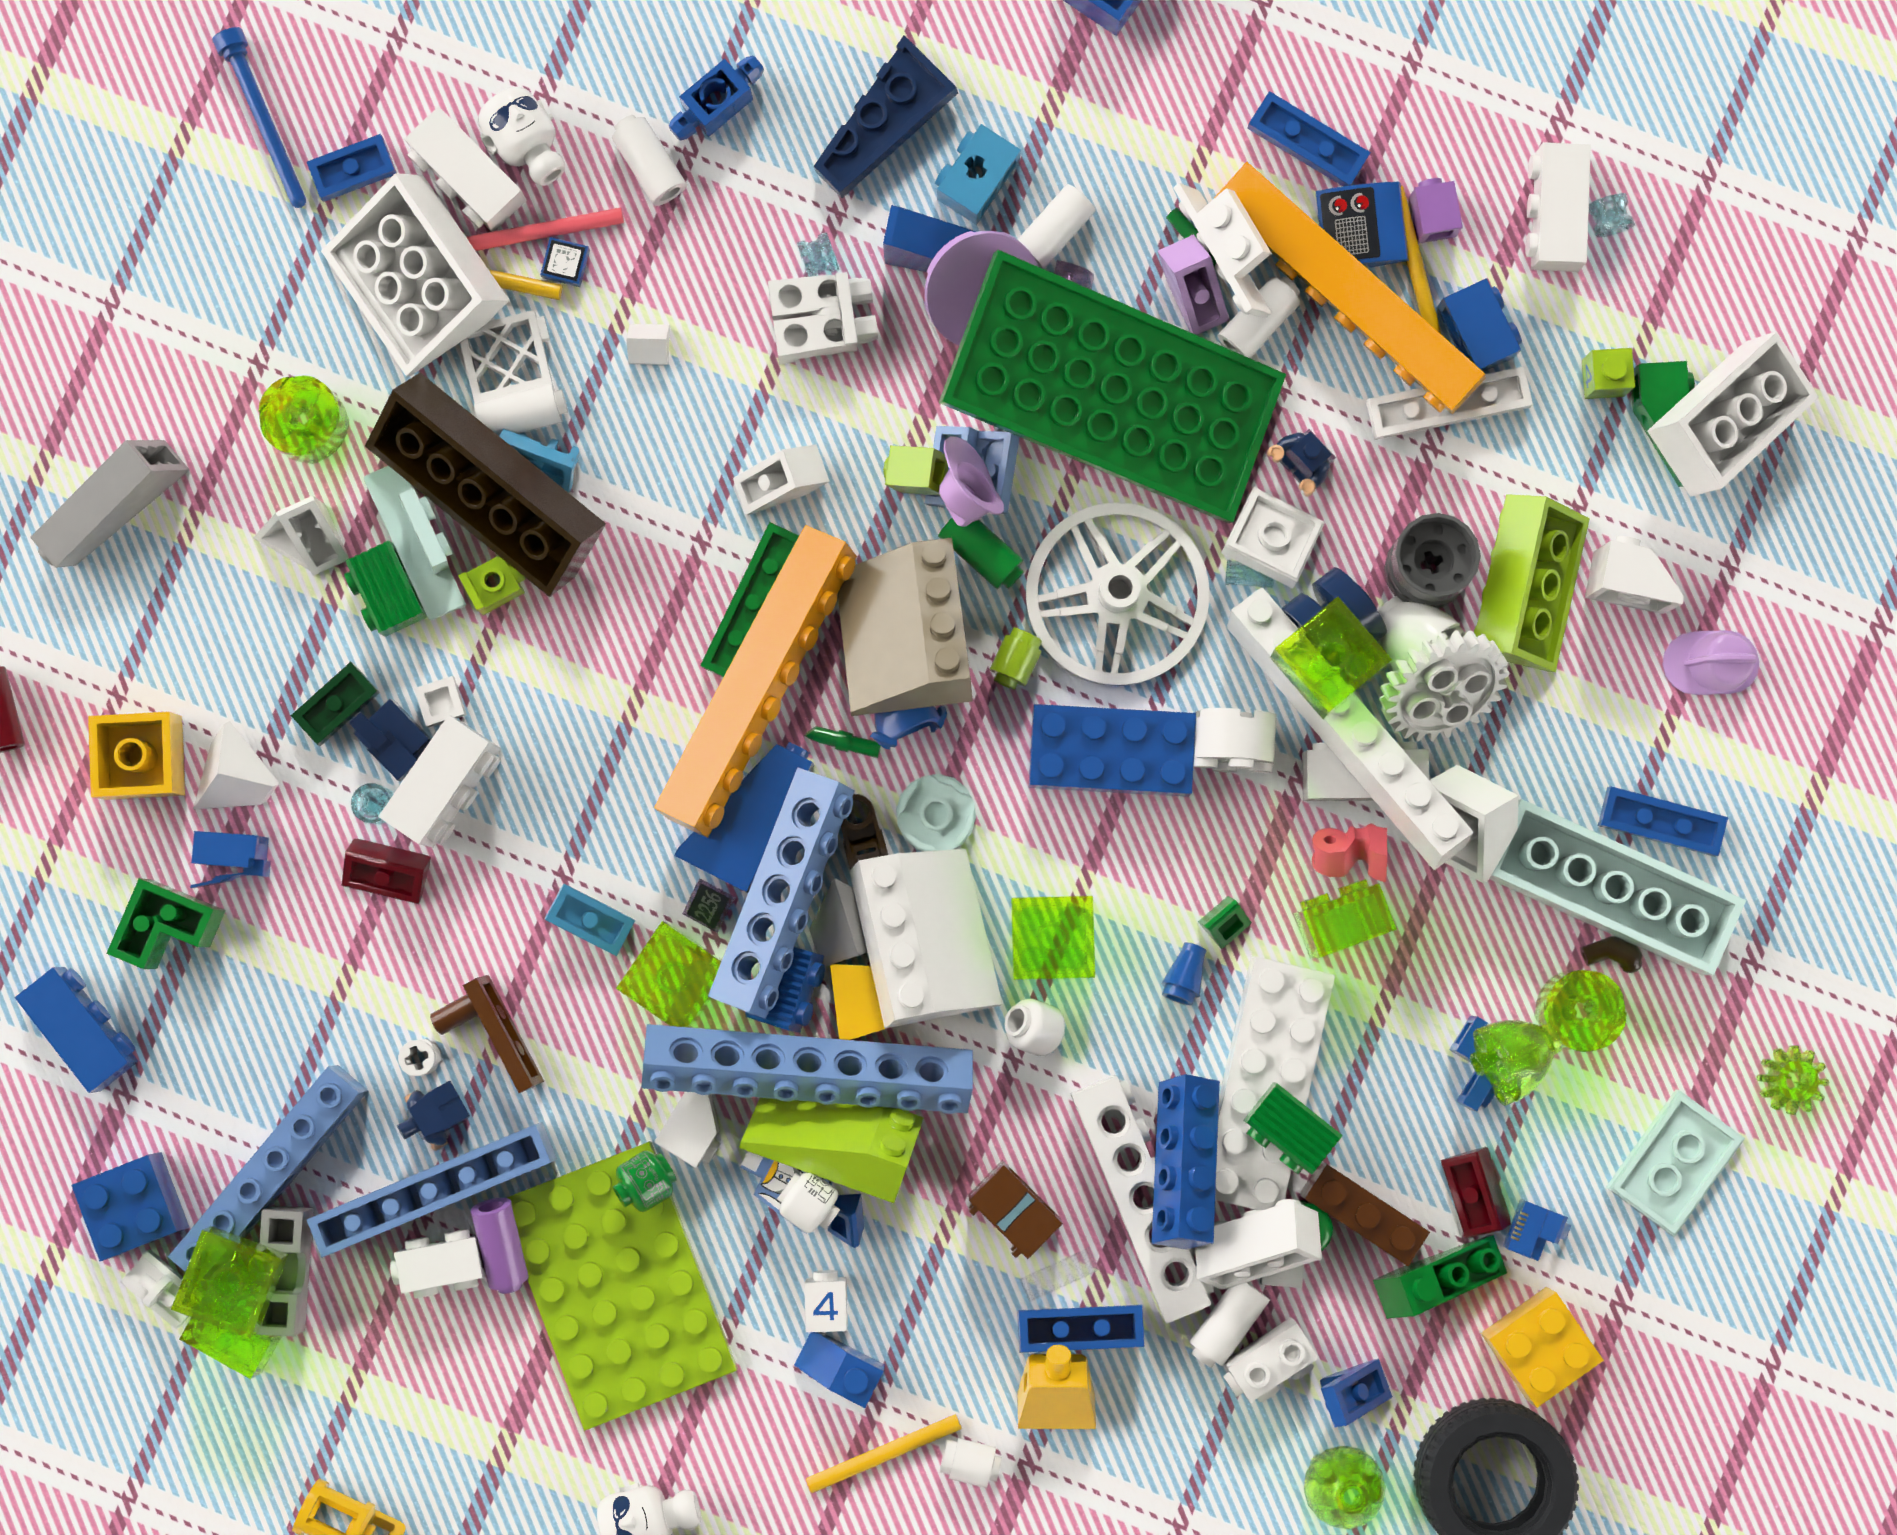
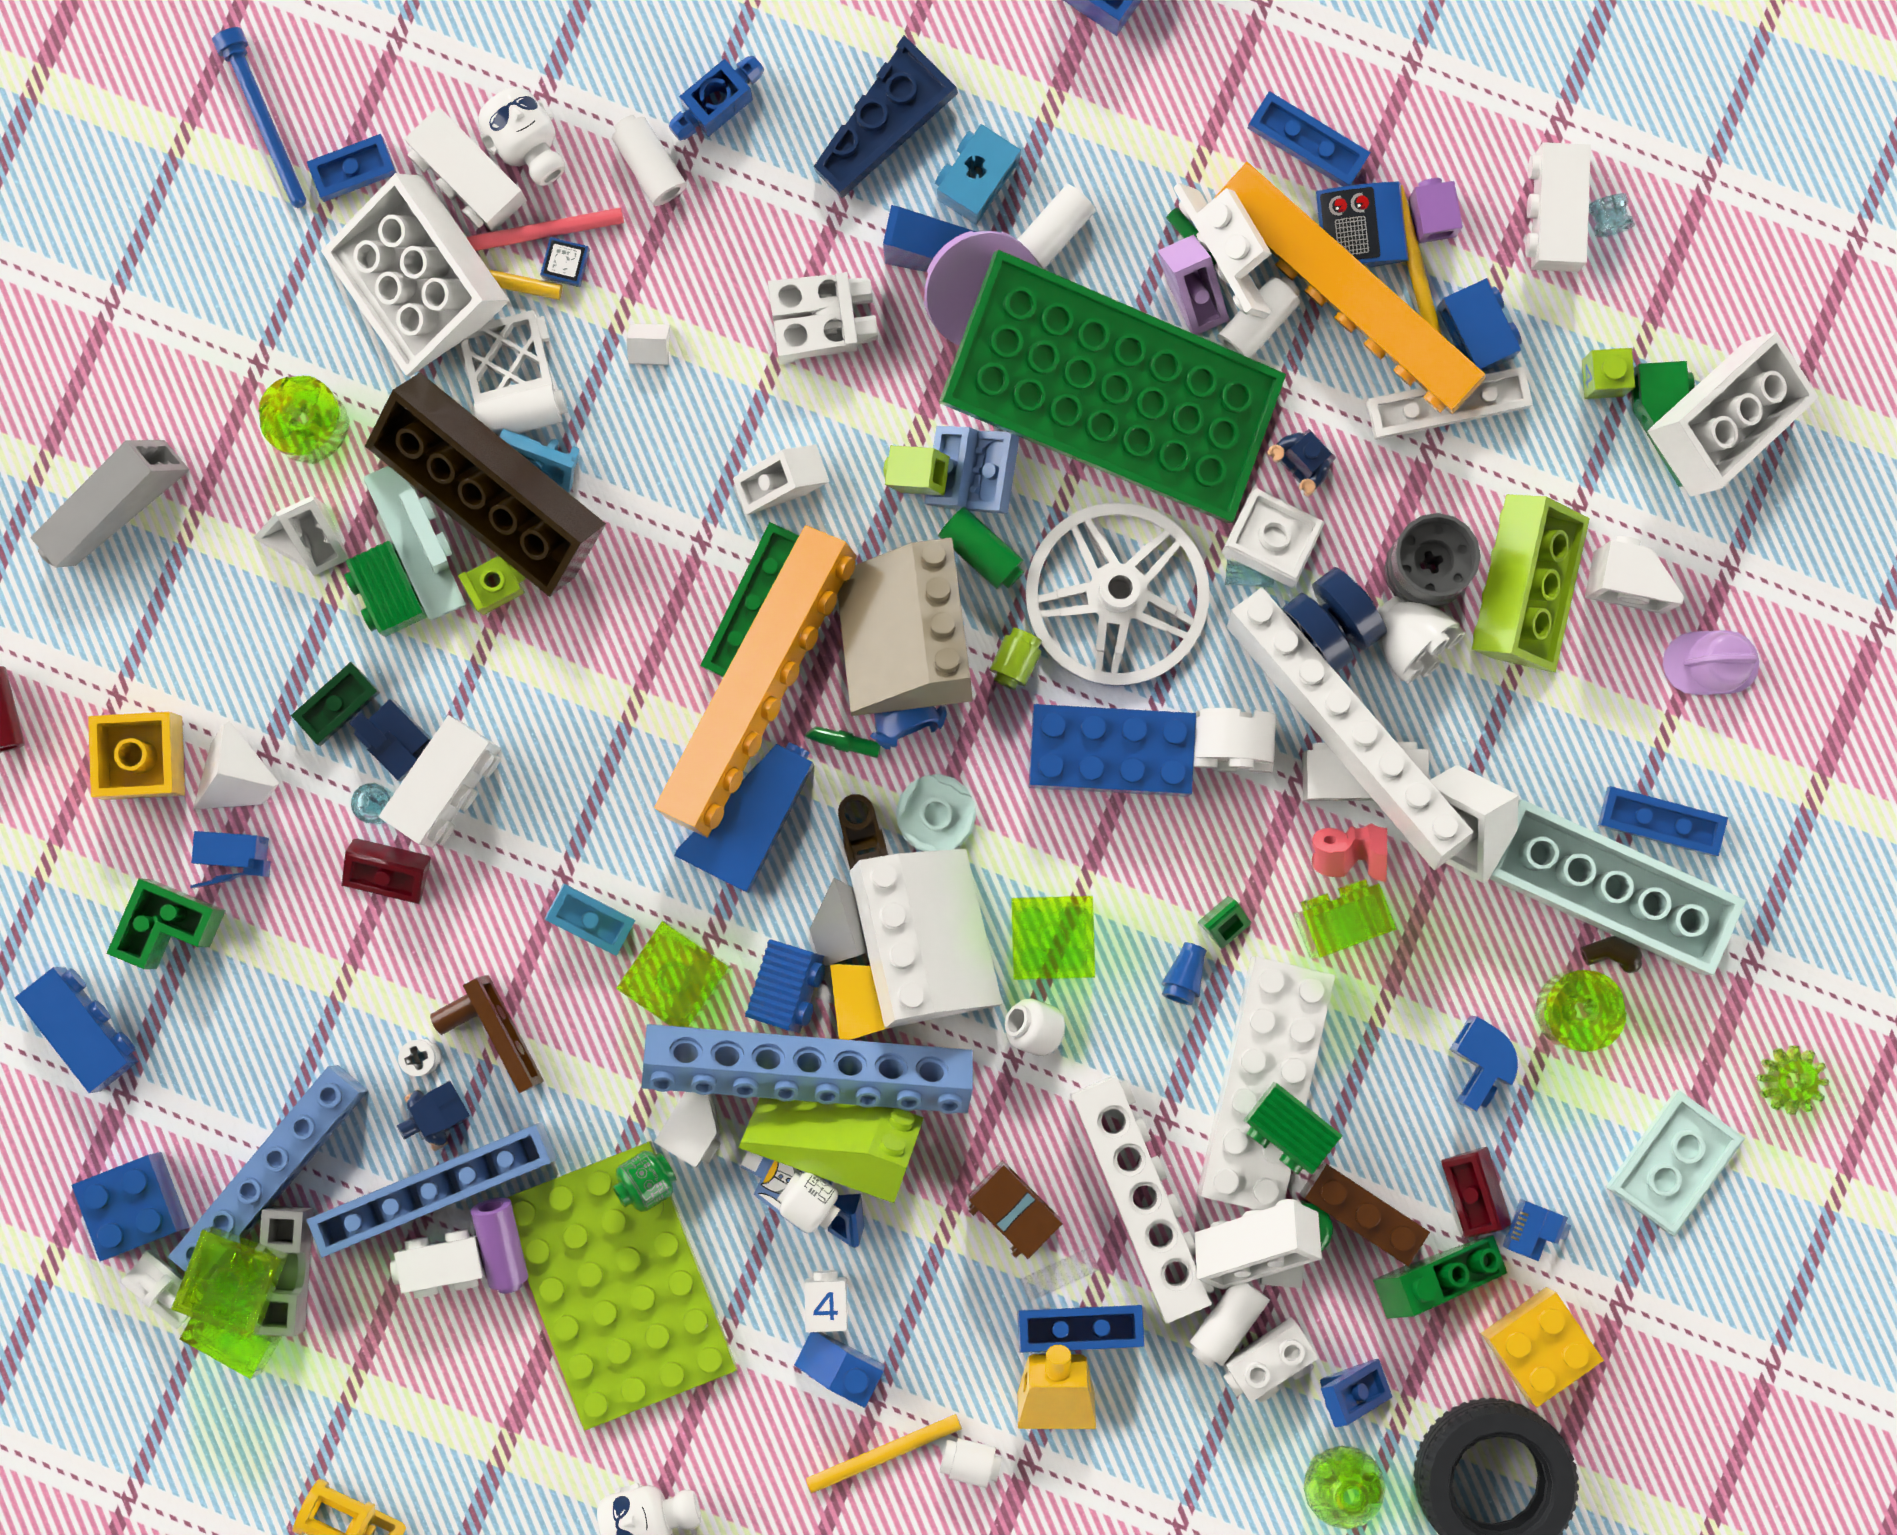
white plate [414,676,467,727] -> none
slope [682,878,737,933] -> none
medium blue brick [708,767,855,1019] -> none
clear light blue wheel [796,232,839,277] -> none
lavender piece [939,436,1004,527] -> none
clear purple tile [1054,260,1094,290] -> none
blue brick [1151,1074,1220,1249] -> none
clear neon green brick [1270,597,1393,720] -> none
white gear [1379,630,1510,742] -> none
clear neon green piece [1470,1020,1562,1106] -> none

